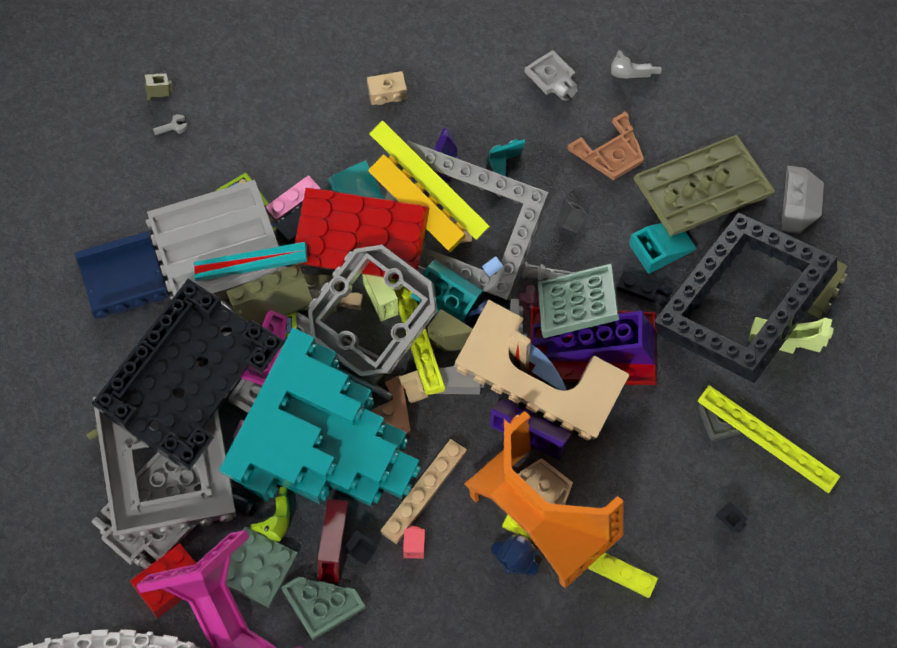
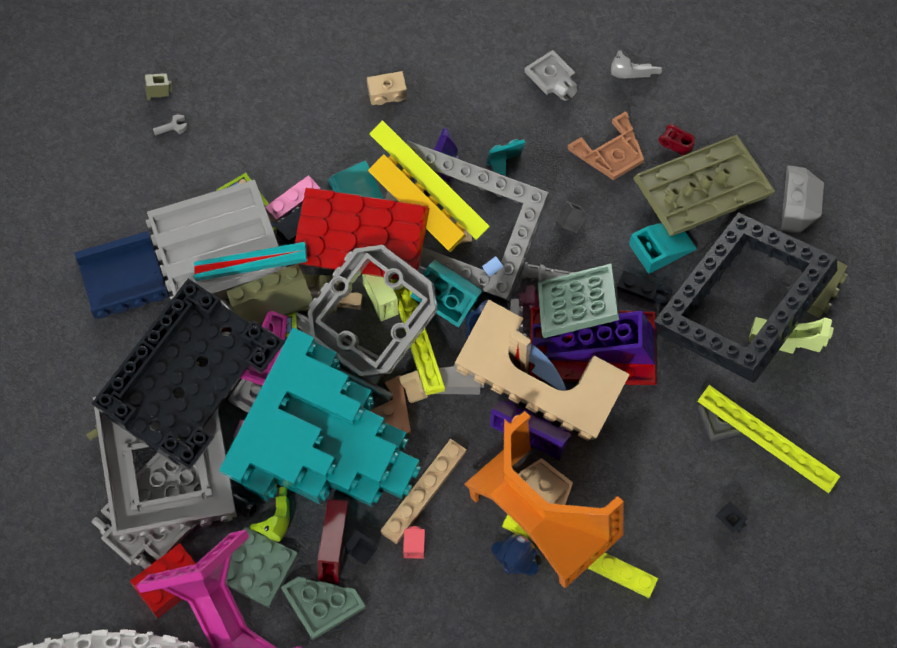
olive slope [428,309,473,352] -> none
none -> dark red piece [658,124,695,156]

